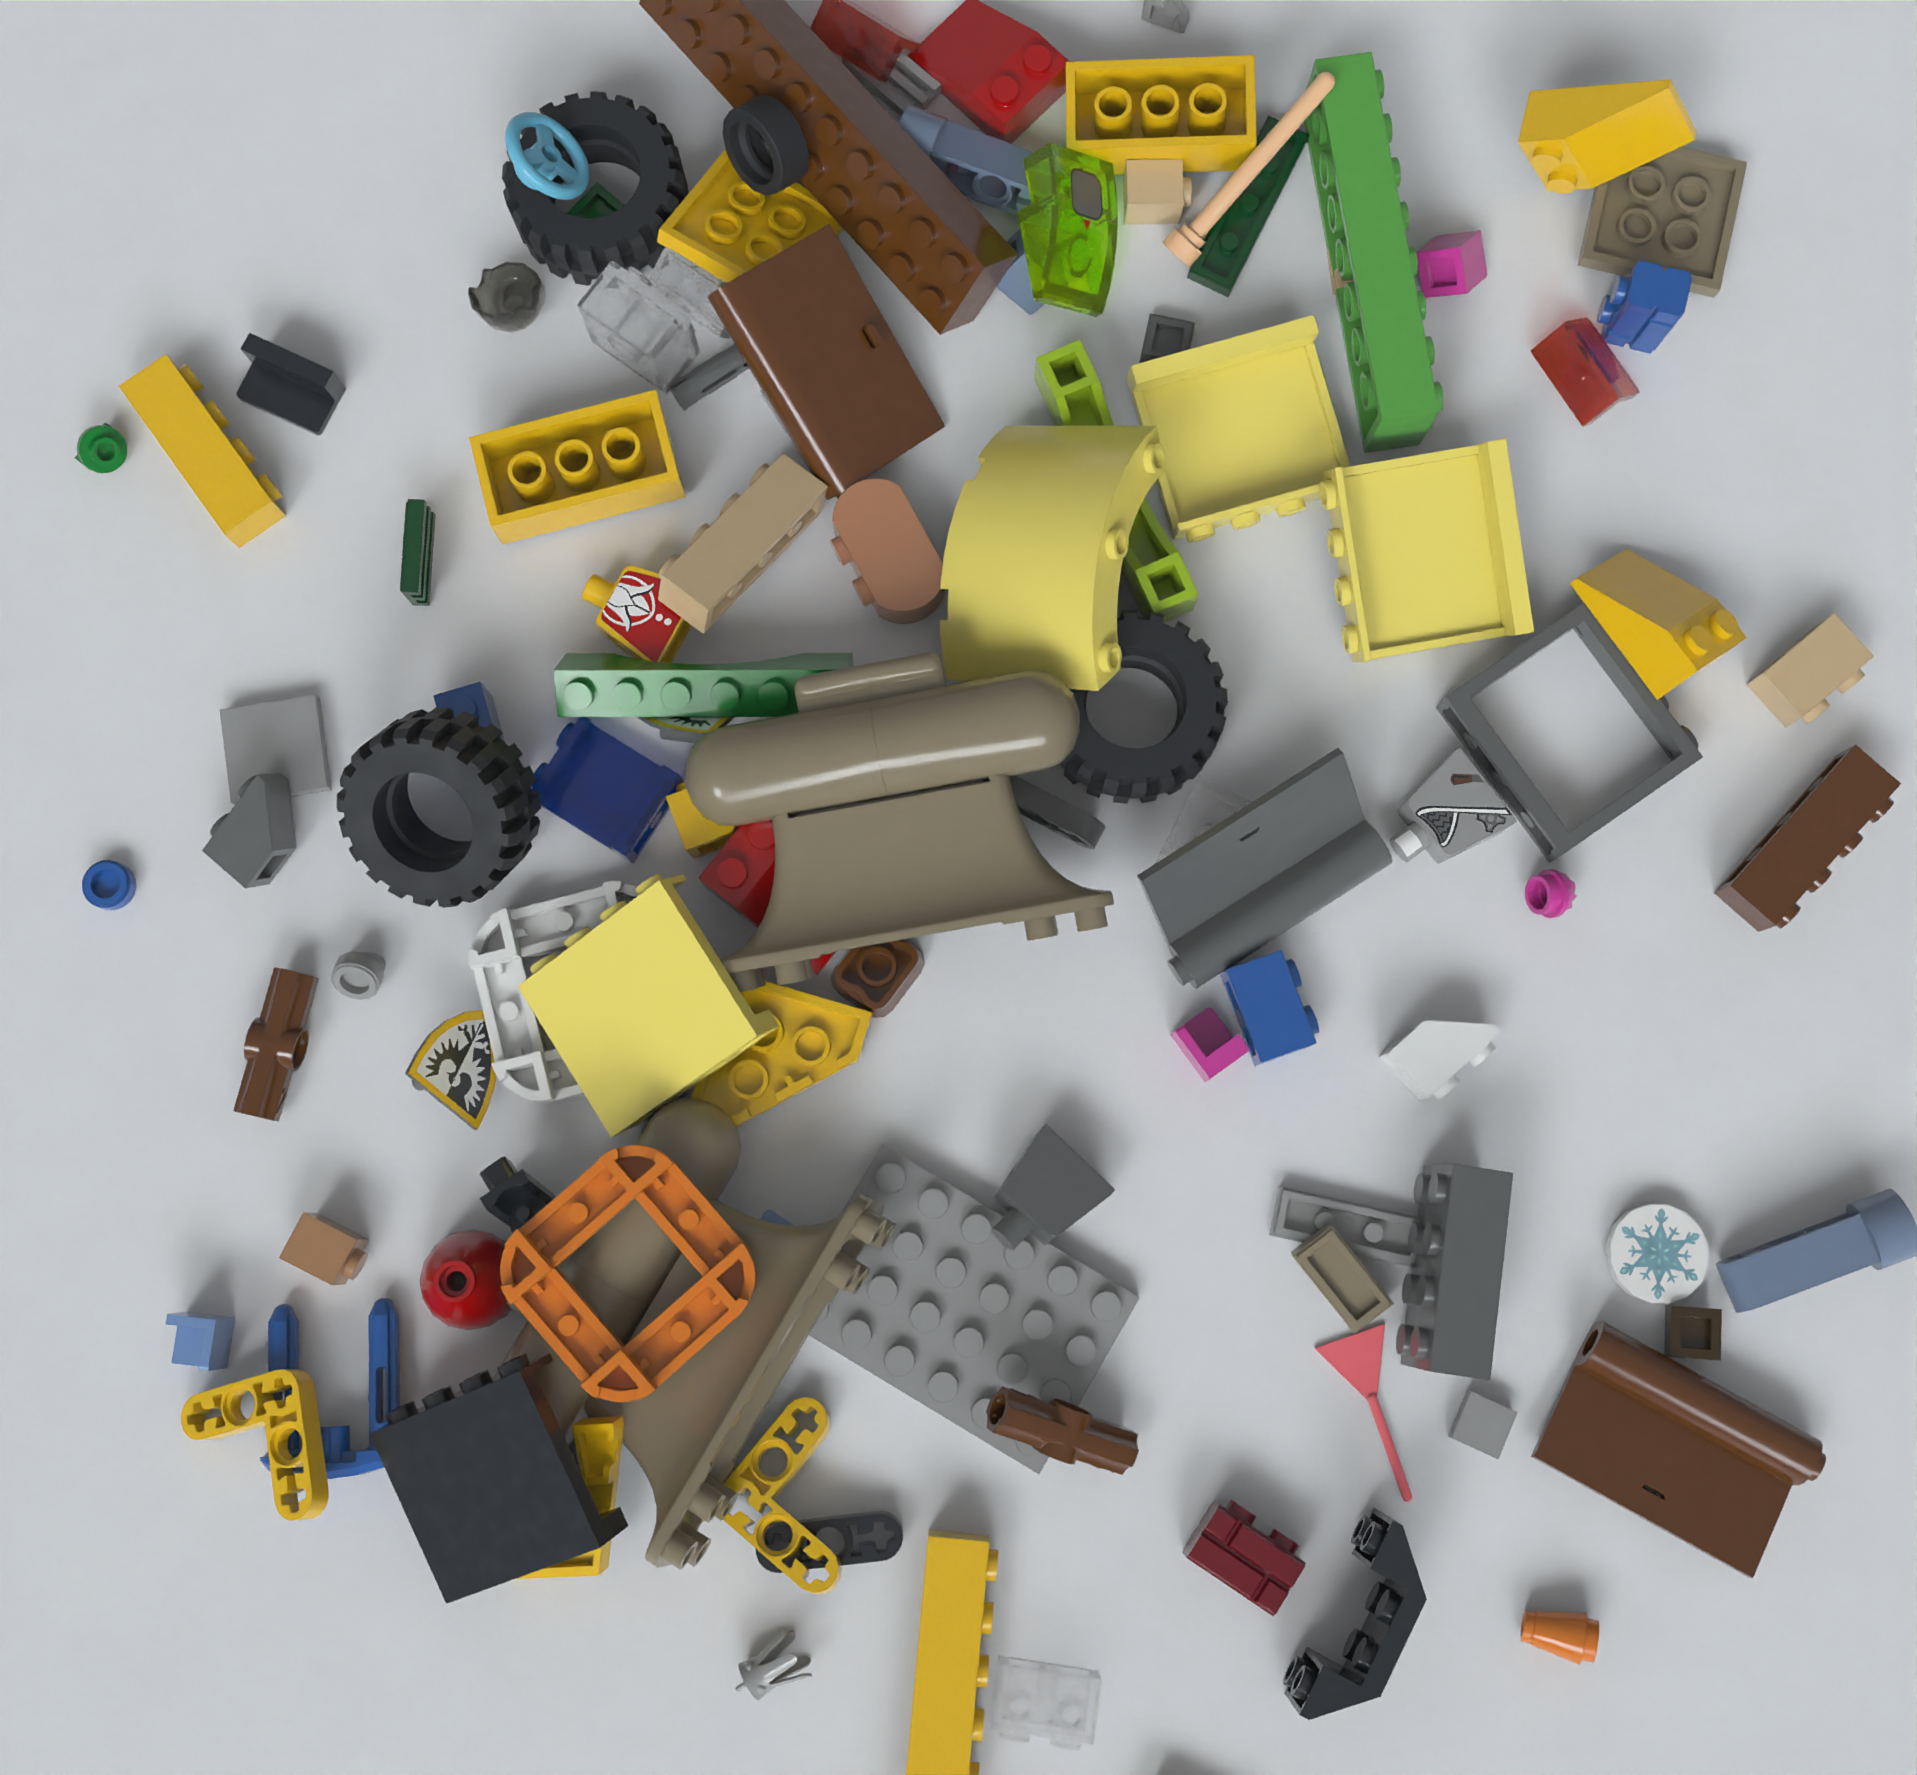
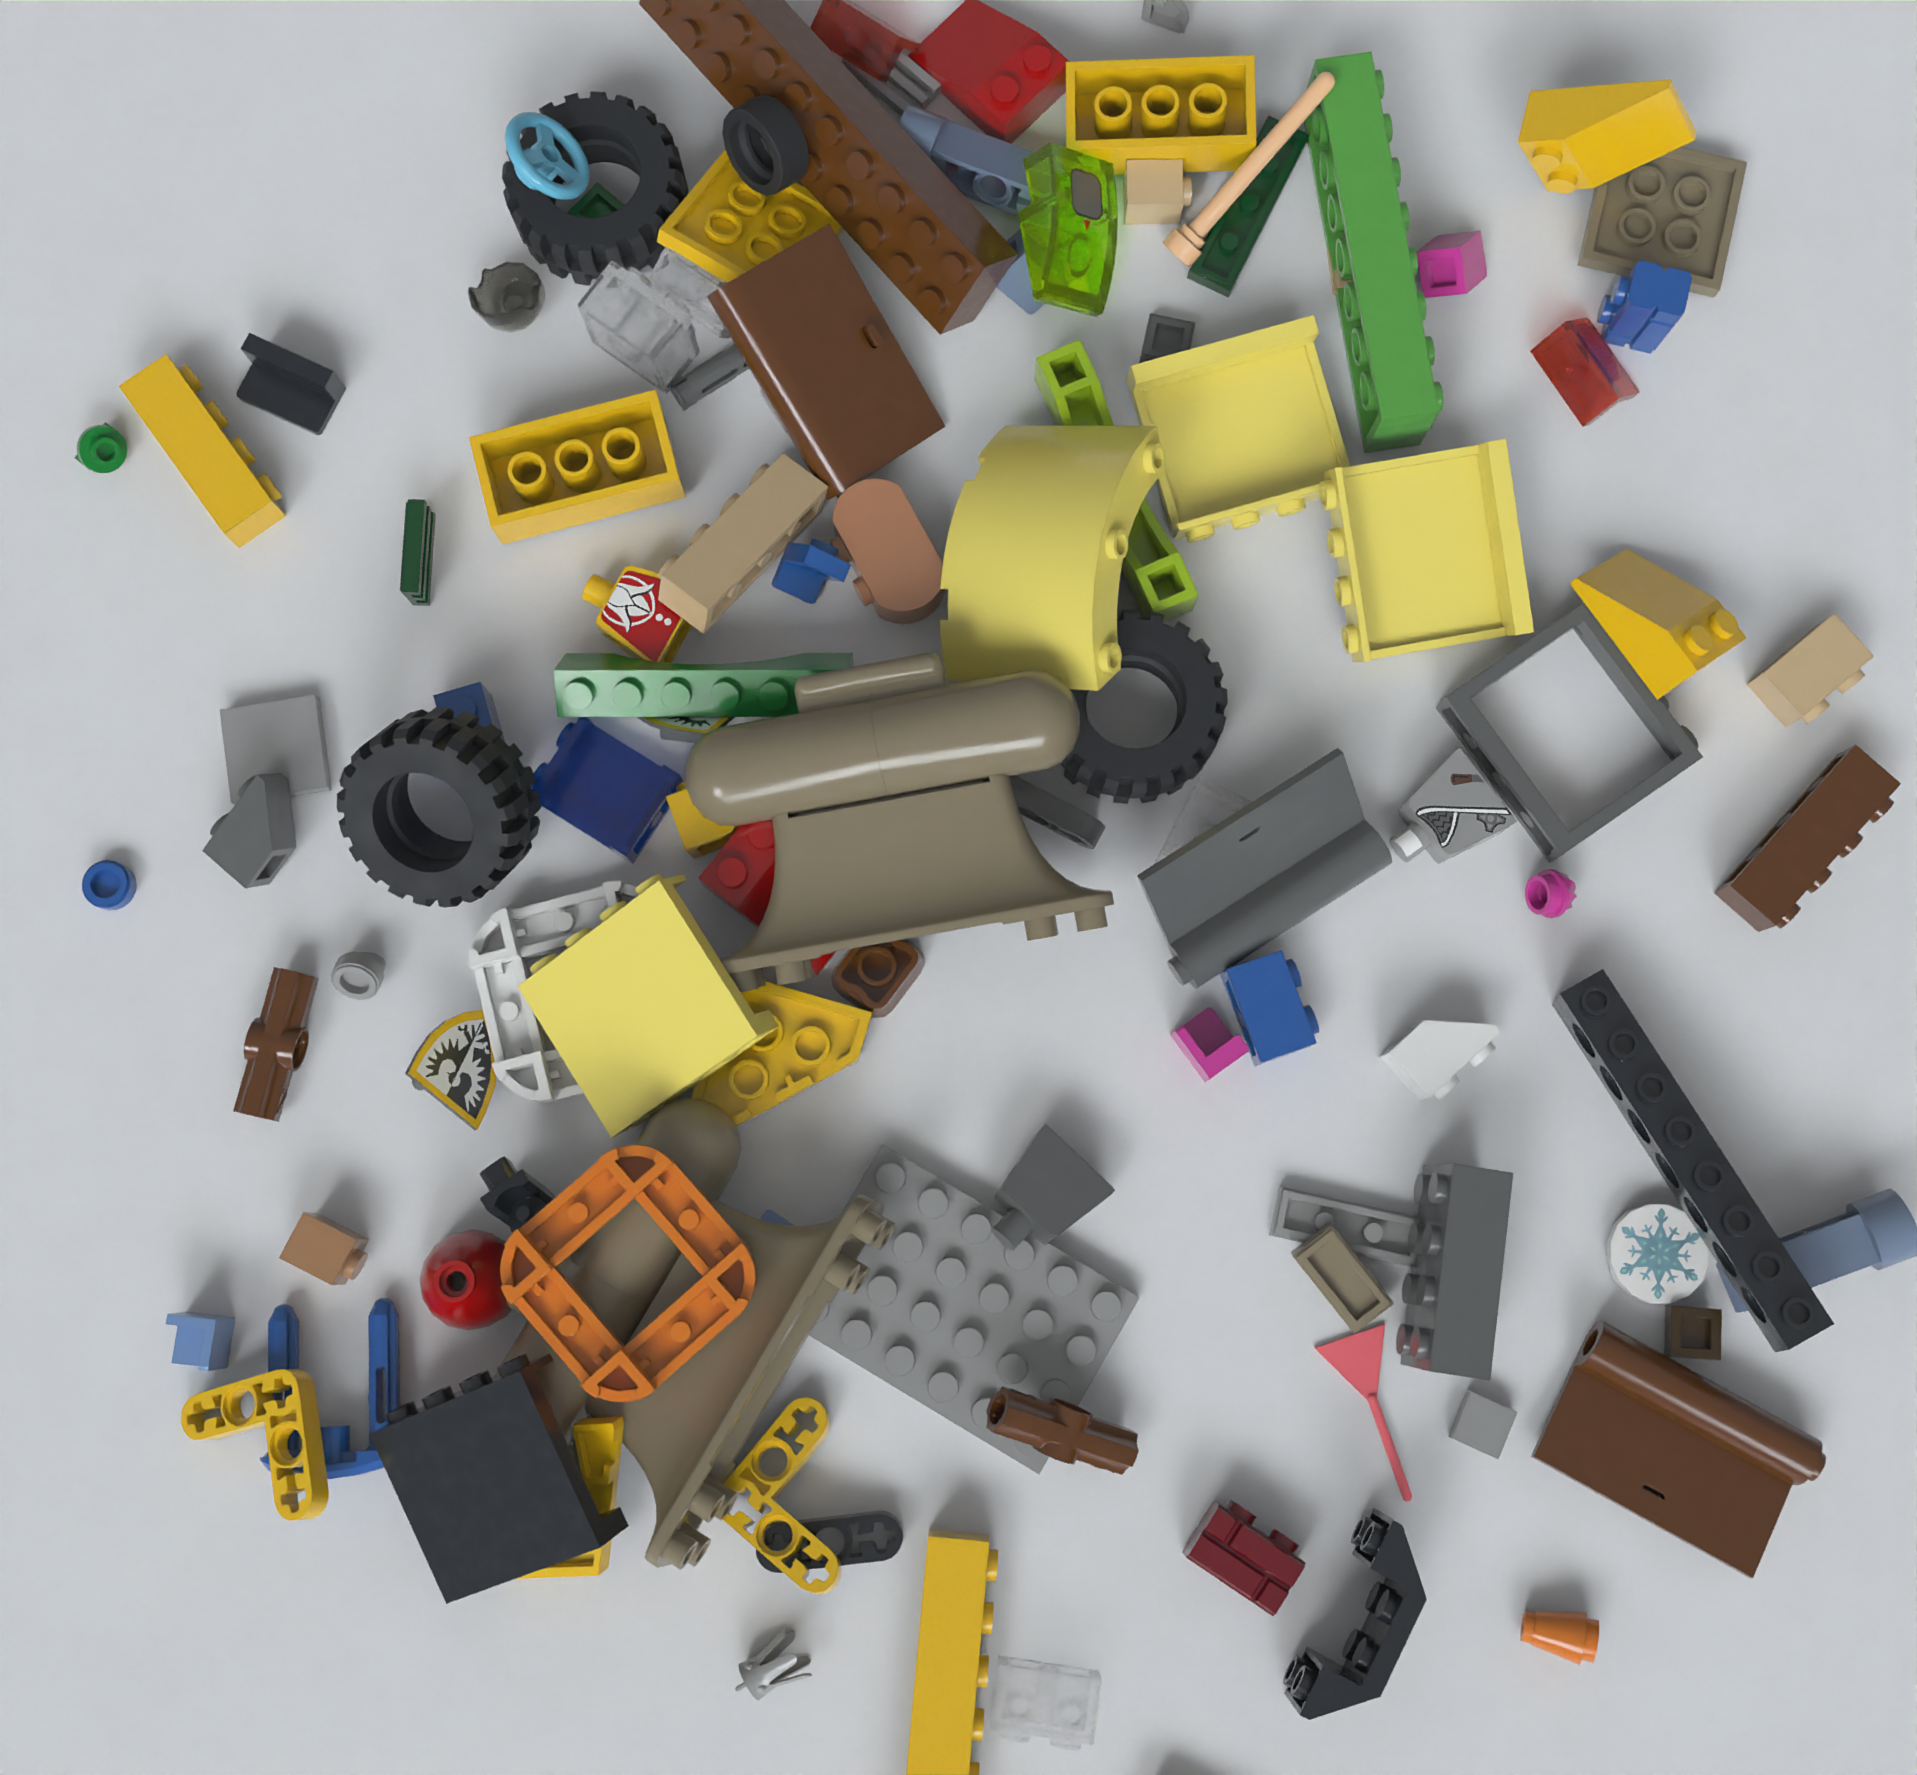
none -> blue bracket [771,538,851,604]
none -> black brick [1552,969,1834,1352]

